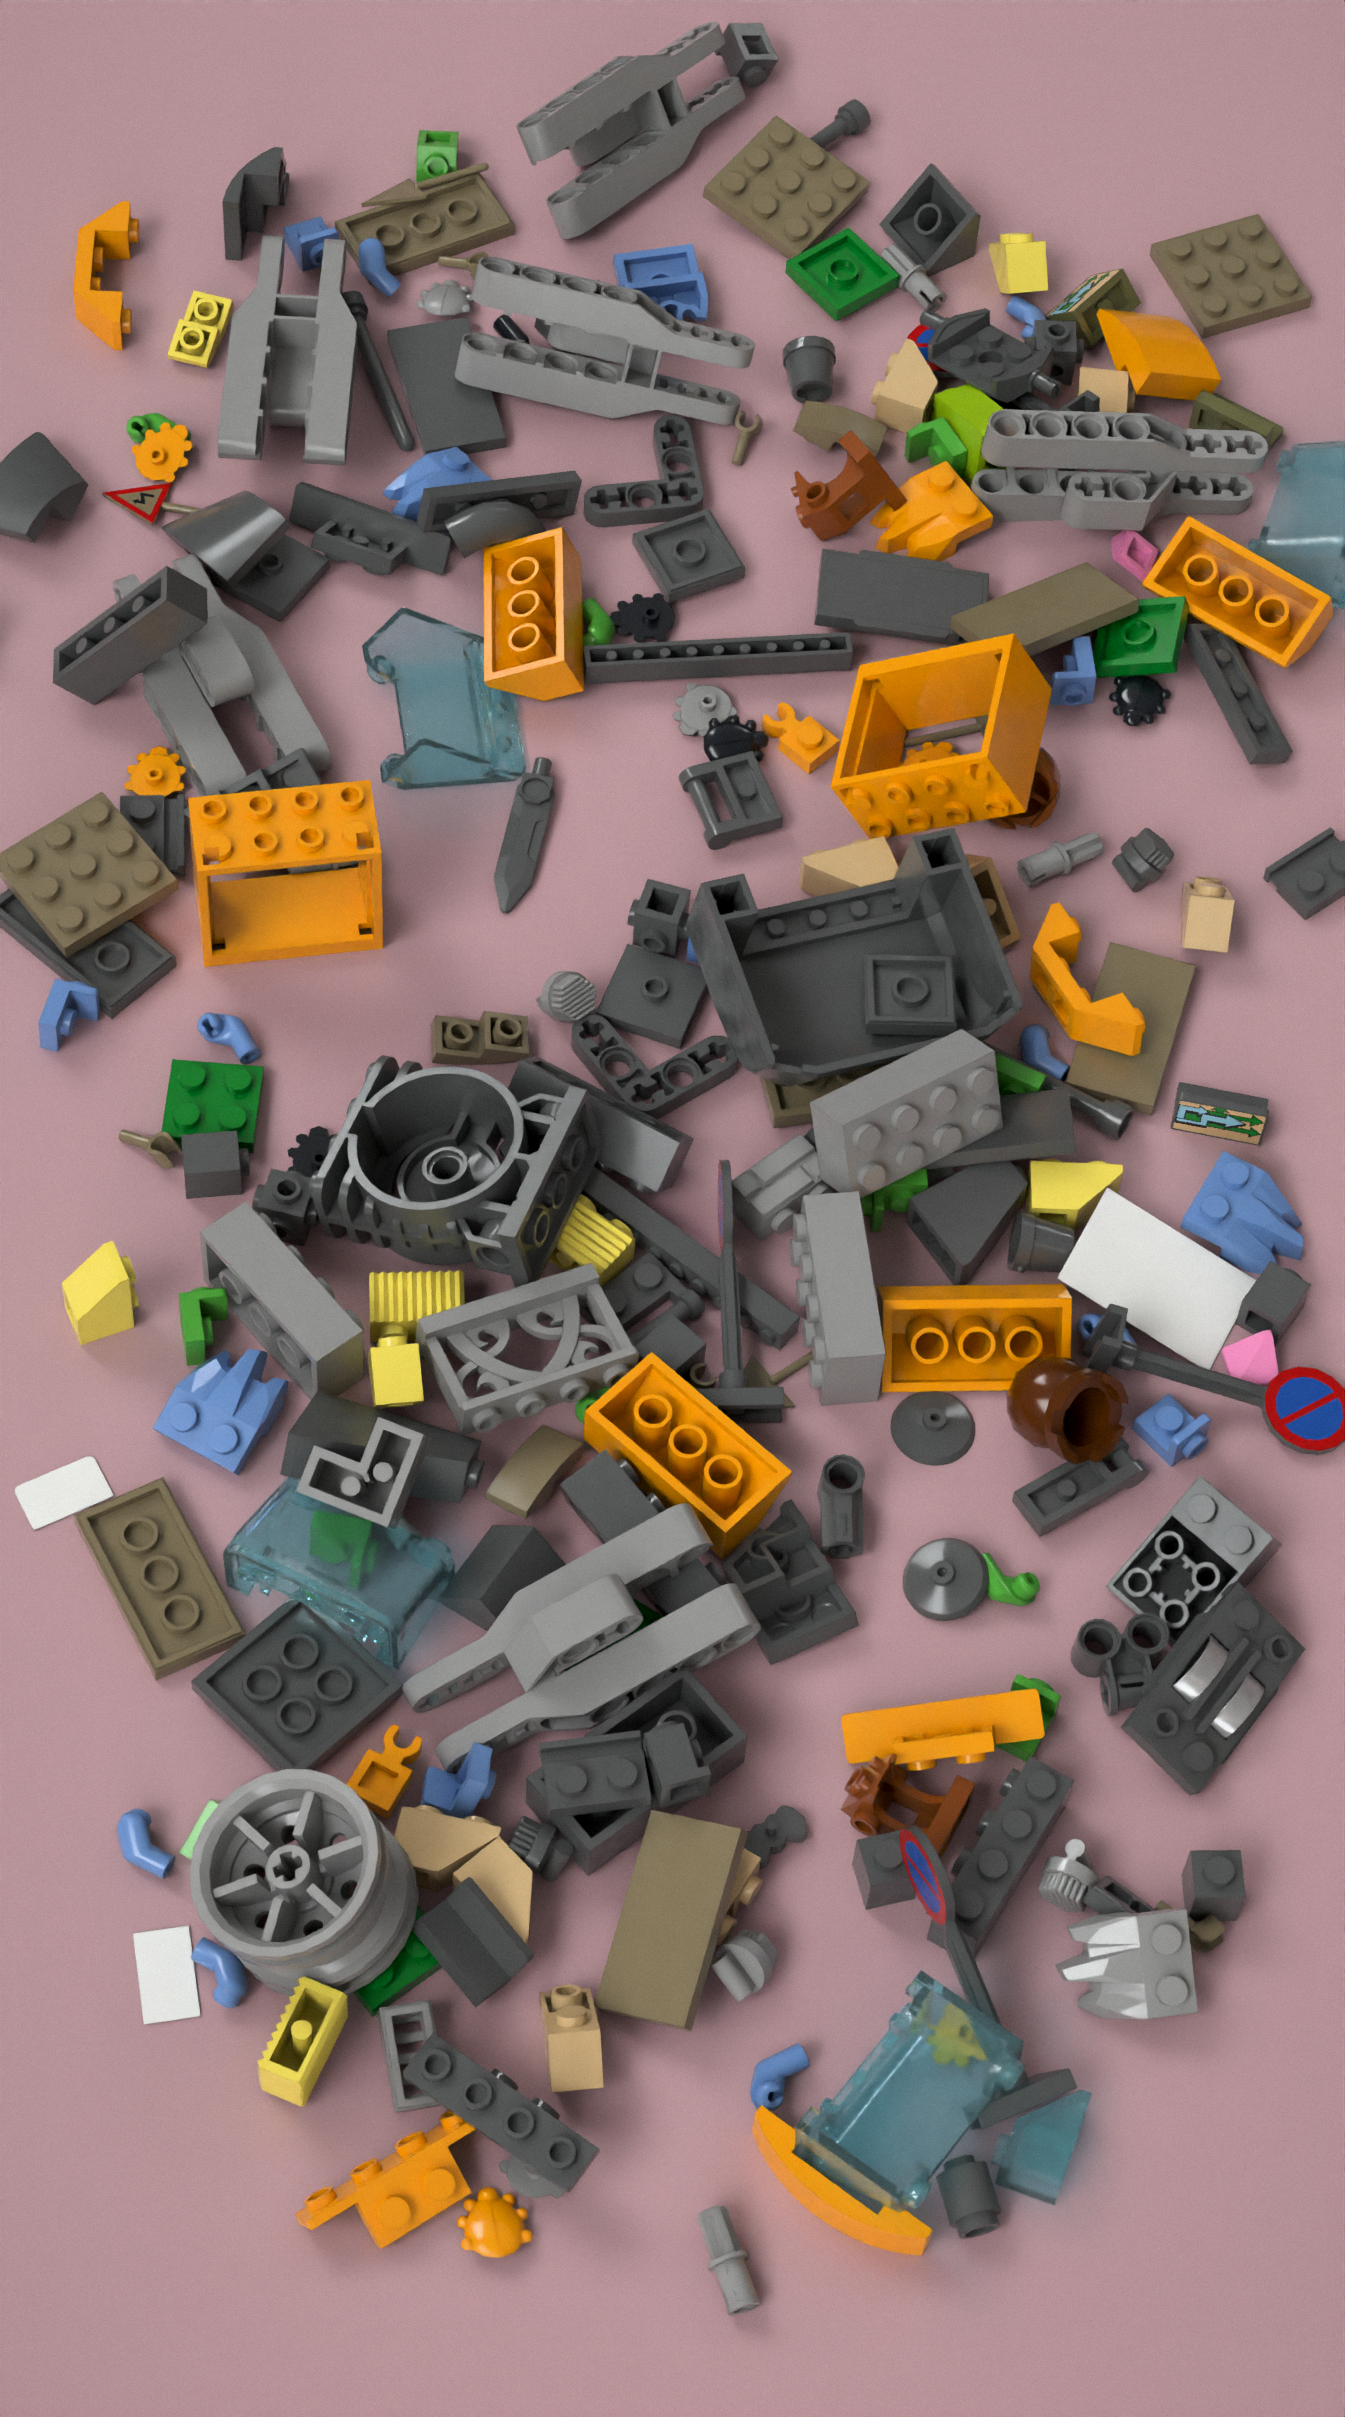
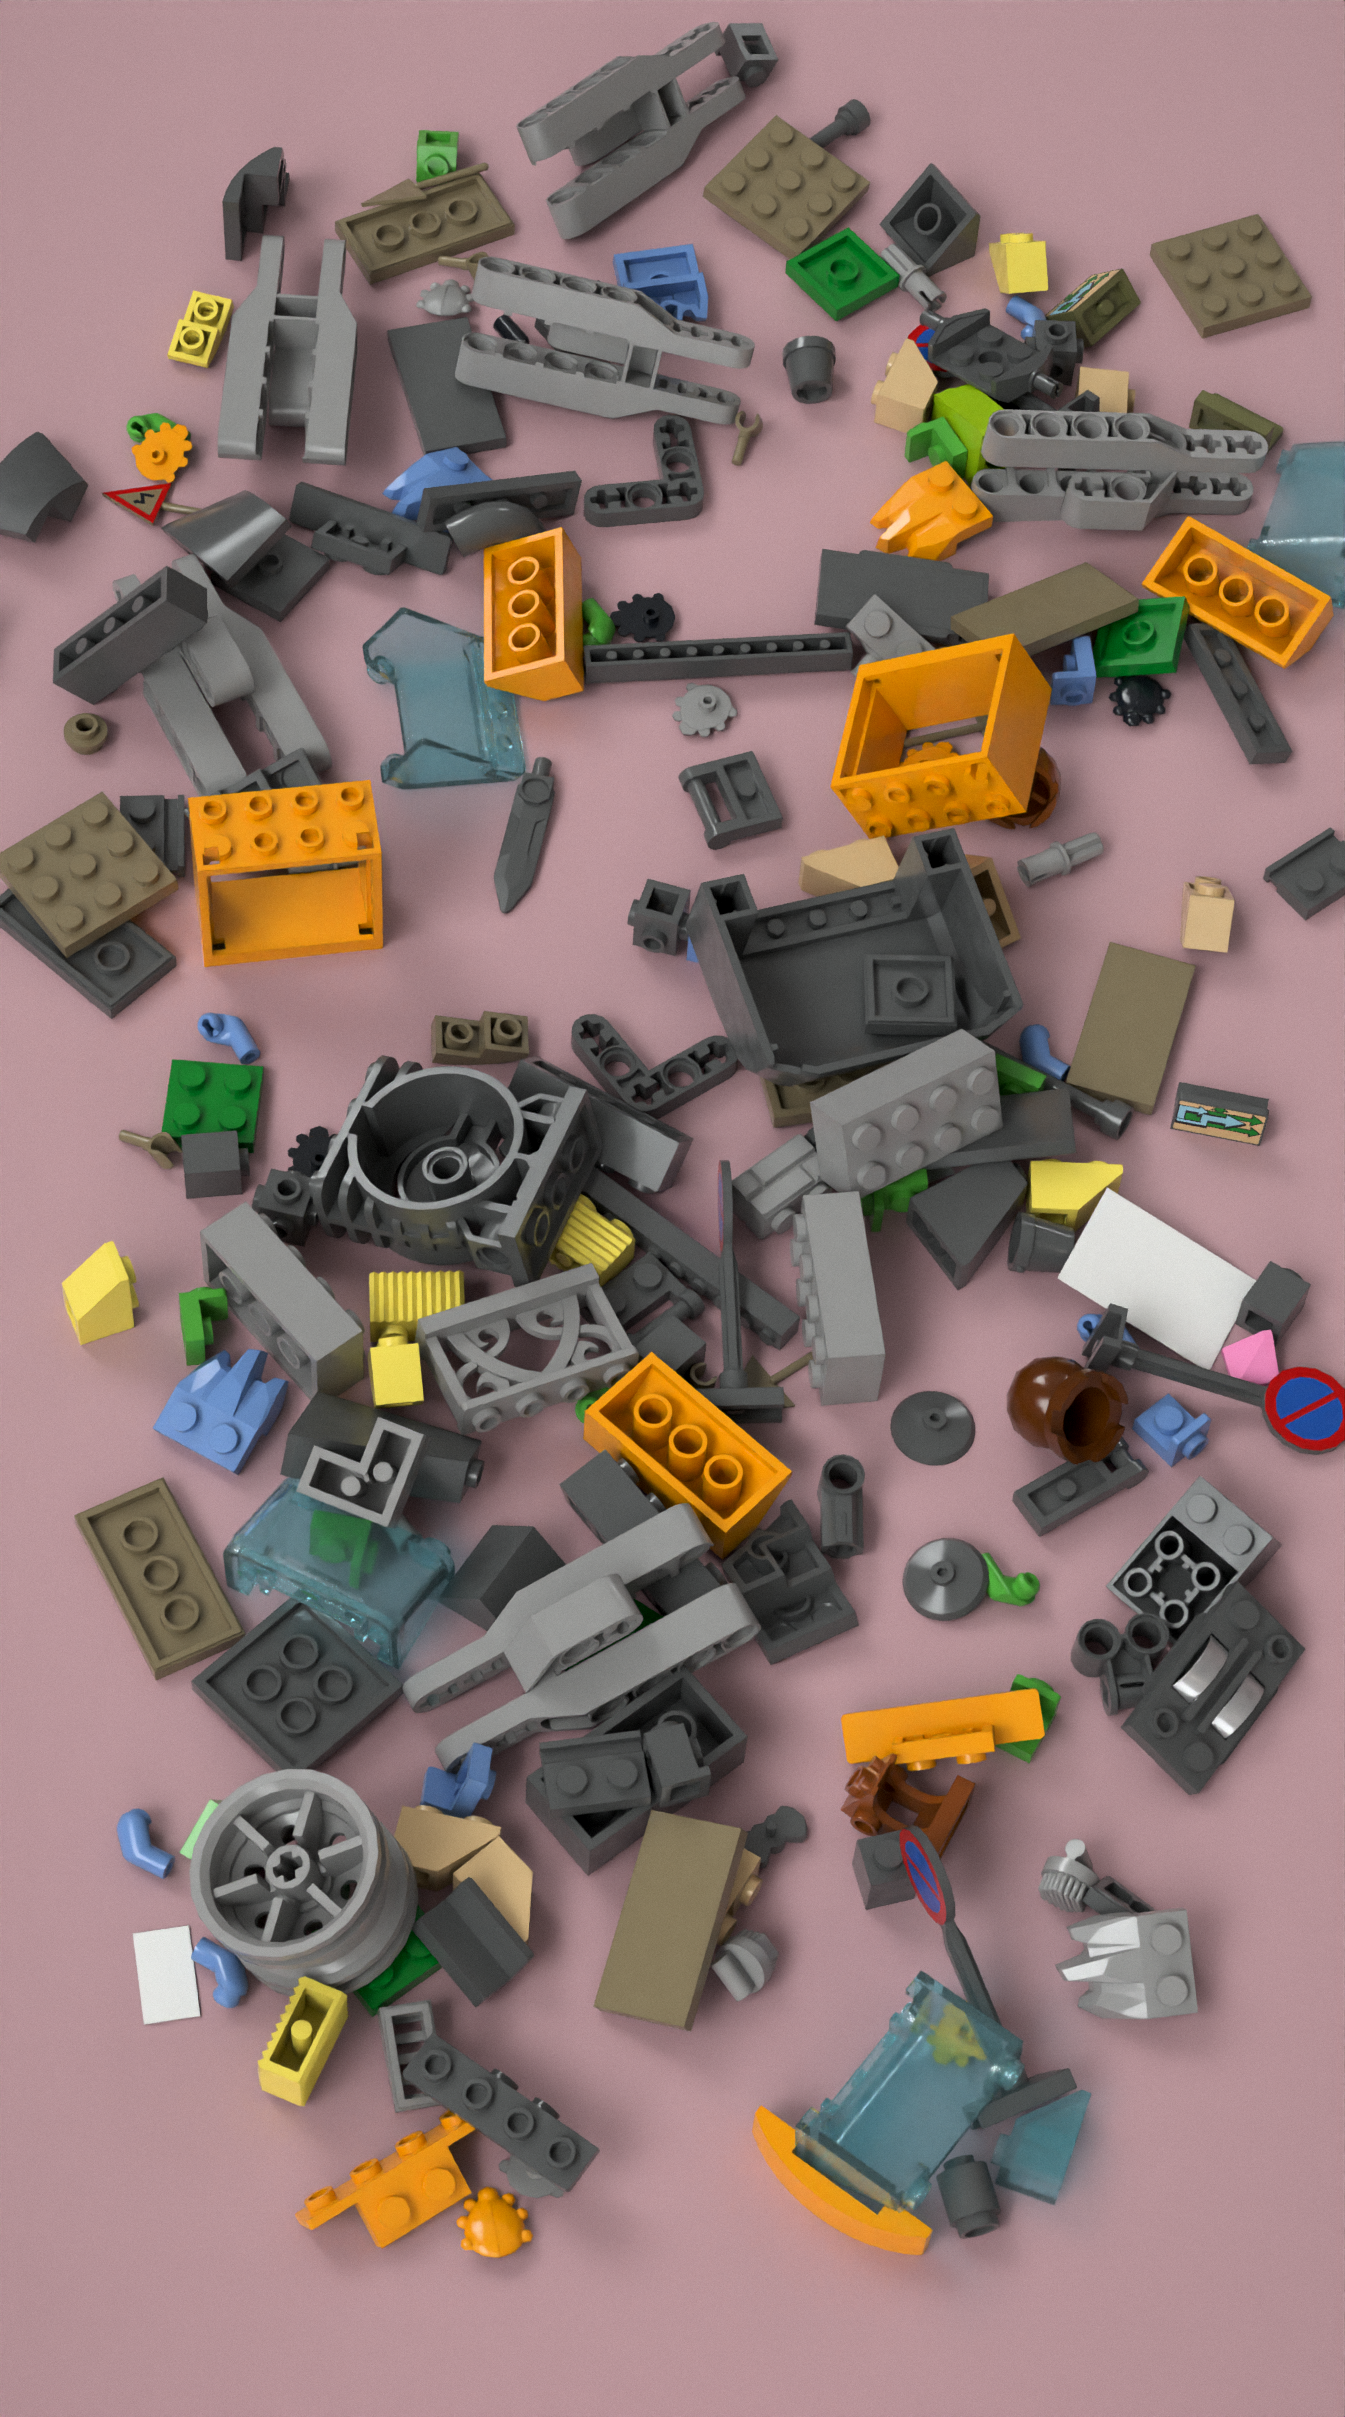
white sticker [15,1456,114,1530] -> none
medium blue bracket [38,979,101,1052] -> none
light orange slope [73,201,139,351] -> none
light orange piece [124,746,186,798] -> none
medium blue bracket [284,216,339,272] -> none
dark grey piece [342,291,415,451] -> none
light orange plate [346,1724,422,1819] -> none
medium blue arm [358,238,401,298] -> none
dark tan slope [486,1424,583,1519] -> none
dark grey piece [507,1816,574,1882] -> none
light grey piece [536,971,597,1022] -> none
tan slope [539,1984,604,2093] -> none
dark grey plate [596,944,708,1049] -> none
dark grey plate [632,508,745,604] -> none
light grey axle [697,2206,761,2316] -> none
black piece [704,715,769,761] -> none
medium blue arm [749,2043,809,2111] -> none
light orange plate [762,702,840,774] -> none
dark orange tile [791,430,907,541] -> none
dark tan slope [792,401,888,457] -> none
light orange slope [877,1284,1072,1392] -> none
dark grey brick [926,1756,1074,1959] -> none
light orange slope [1029,902,1146,1056] -> none
light orange slope [1096,309,1222,401] -> none
bright pink slope [1111,530,1160,582] -> none
dark grey piece [1112,828,1174,892] -> none
dark tan hand [1155,1900,1225,1953] -> none
medium blue plate [1181,1151,1304,1274] -> none
dark grey brick [1181,1850,1246,1922] -> none
none -> dark tan plate [64,713,108,755]
none -> light grey plate [845,594,935,677]

